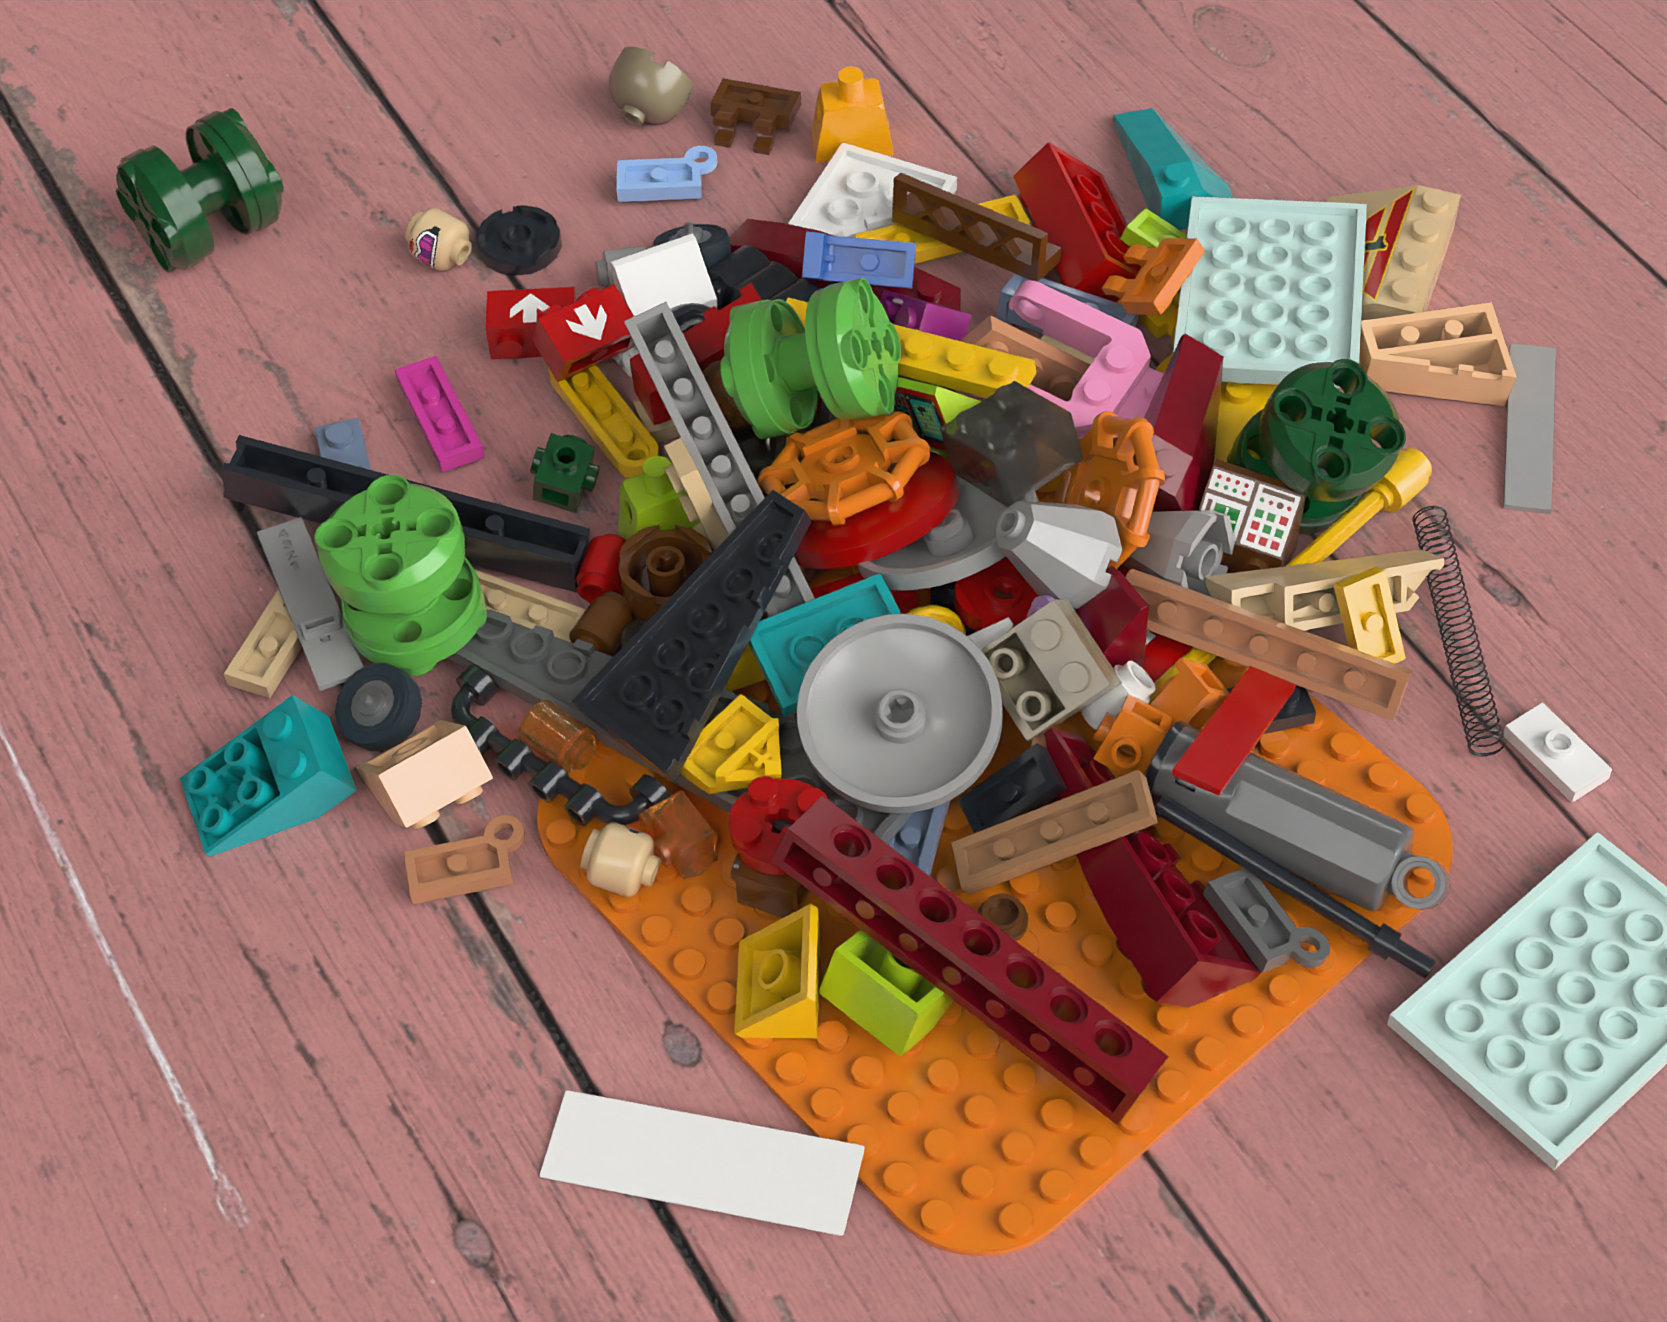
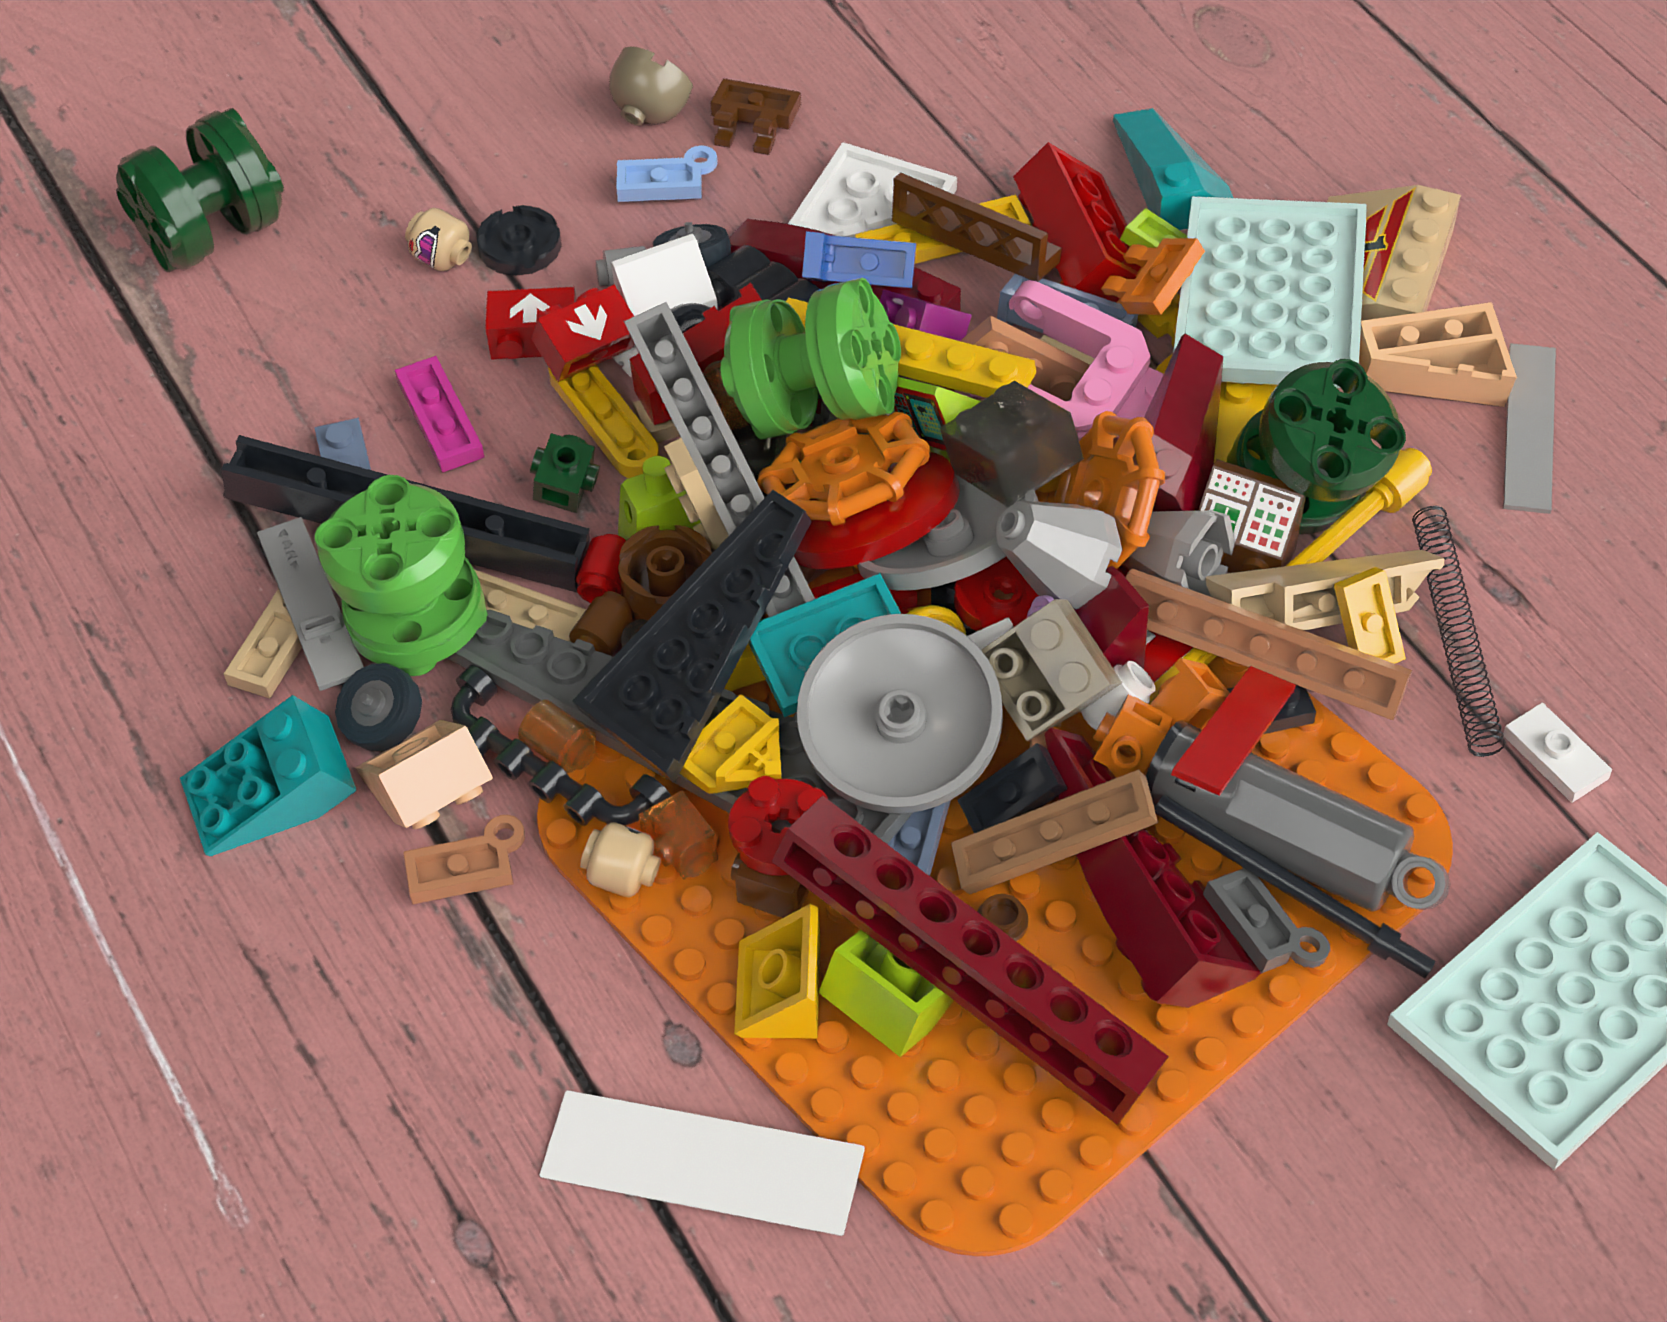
light orange torso [811,67,894,162] -> none

